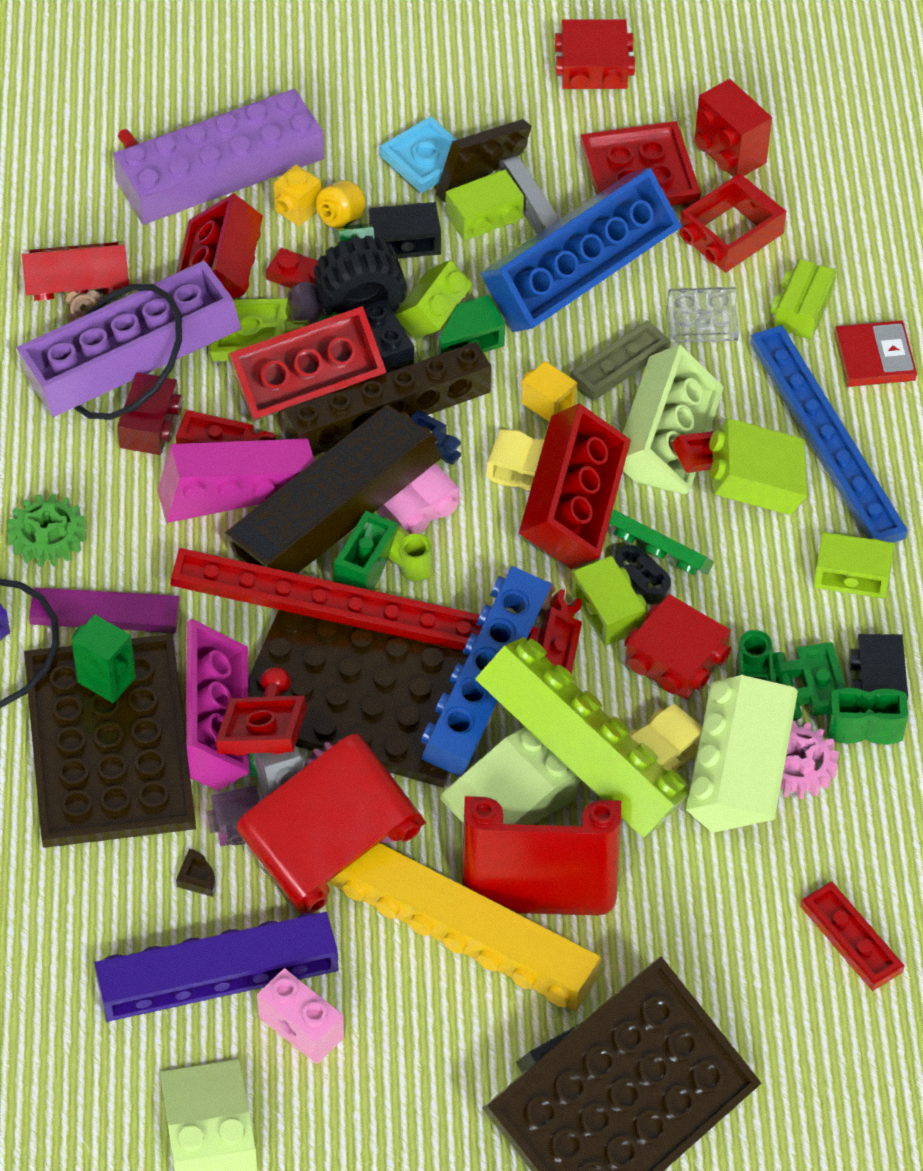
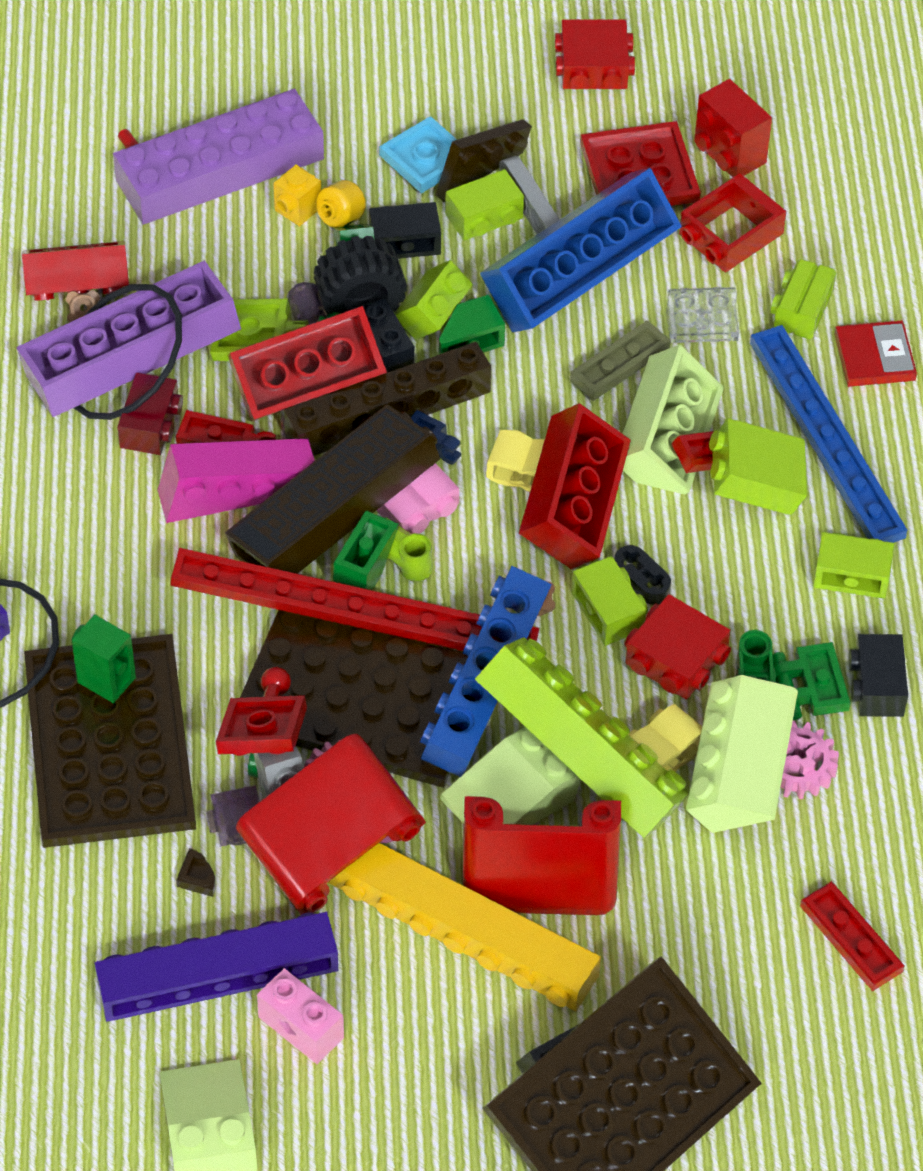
bright green gear [7,494,86,567] -> none
magenta tile [29,587,180,633] -> none
red slope [176,193,263,299] -> none
dark pink slope [187,619,249,791] -> none
red plate [266,248,321,299] -> none
yellow brick [521,361,577,422] -> none
red plate [538,589,582,674] -> none
green plate [609,509,714,576] -> none
green brick [827,688,908,745] -> none

